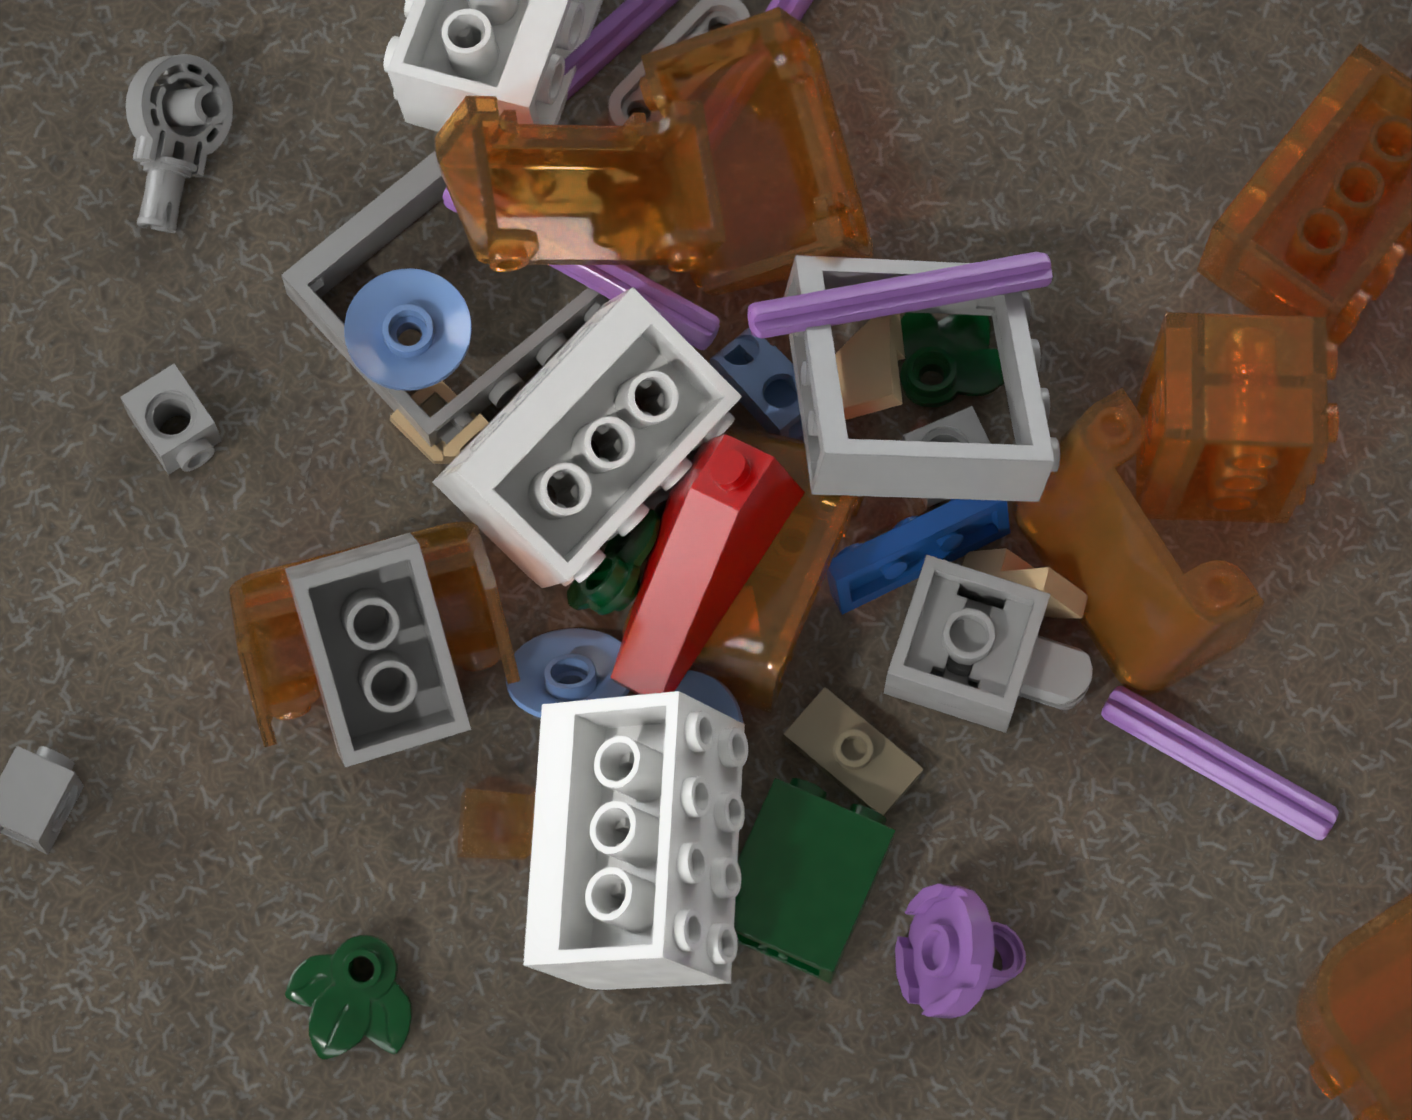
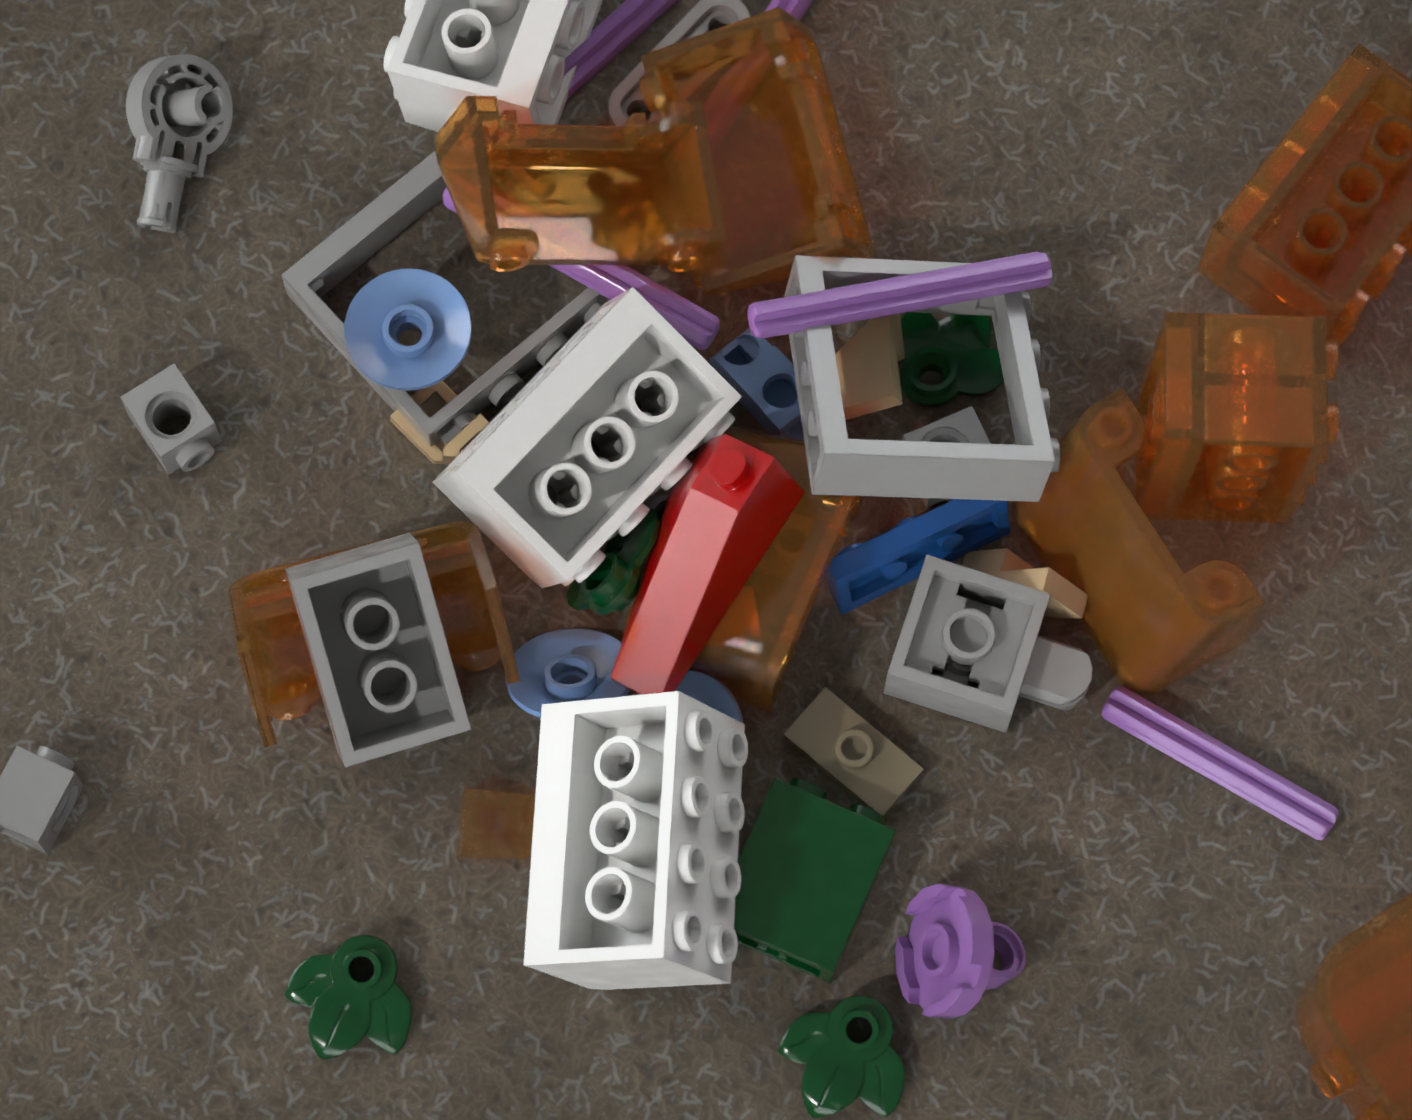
none -> dark green plate [778,995,905,1118]

